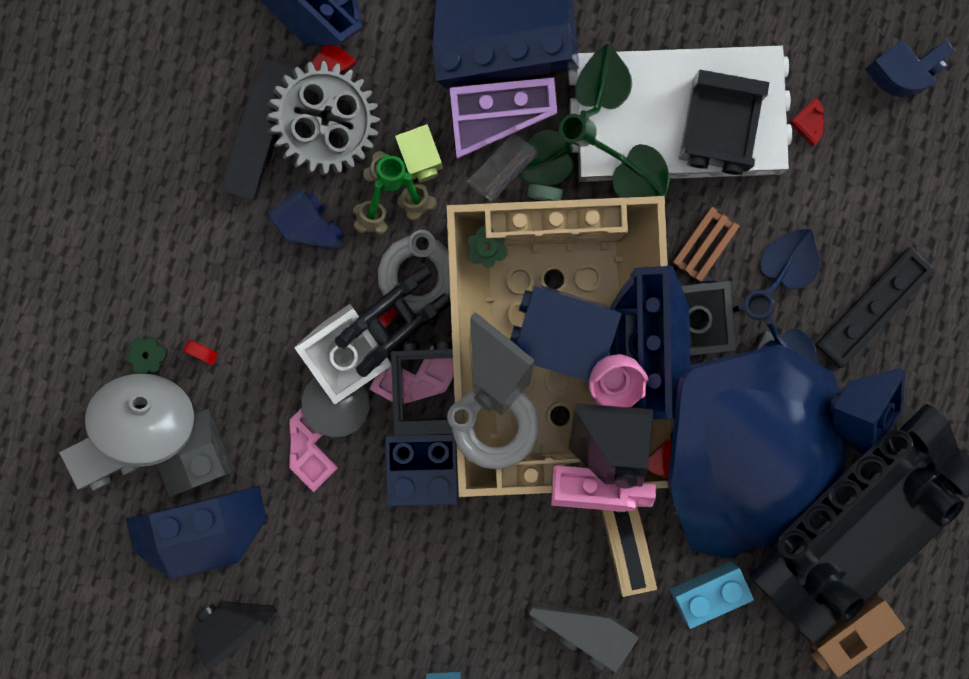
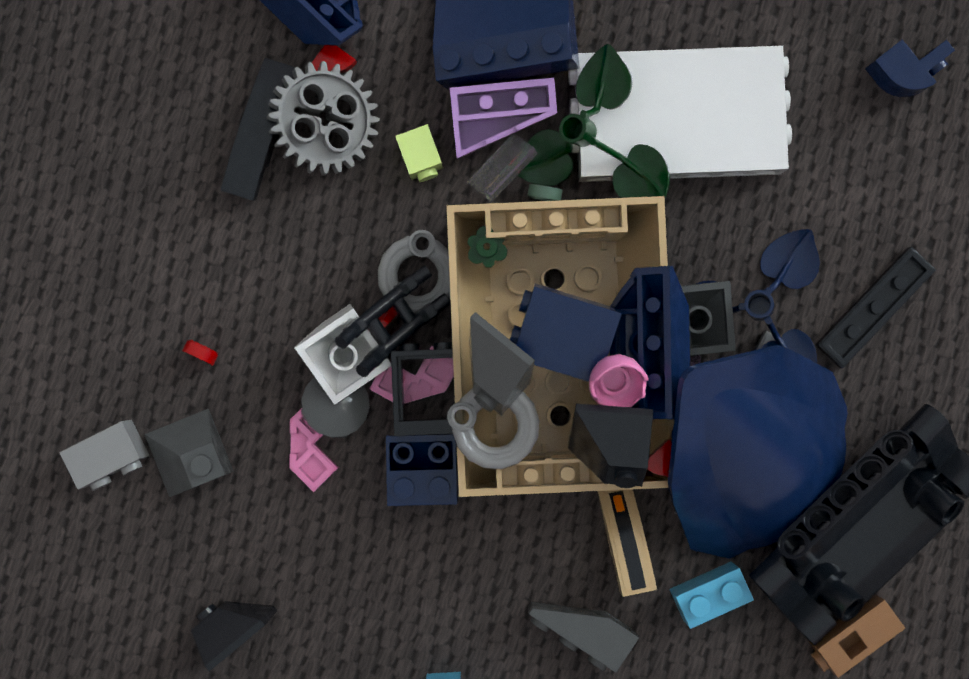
light grey dish [85,374,194,467] -> none
dark green plant [126,337,167,374] -> none
dark blue wedge [126,486,267,579] -> none
clear blue slope [267,188,345,251] -> none
plant [353,151,437,234] -> none
bright pink hinge [551,465,656,512] -> none
nougat tile [672,207,740,282] -> none
black panel [679,69,770,175] -> none
red tile [789,98,824,147] -> none
dark blue slope [830,368,905,455] -> none

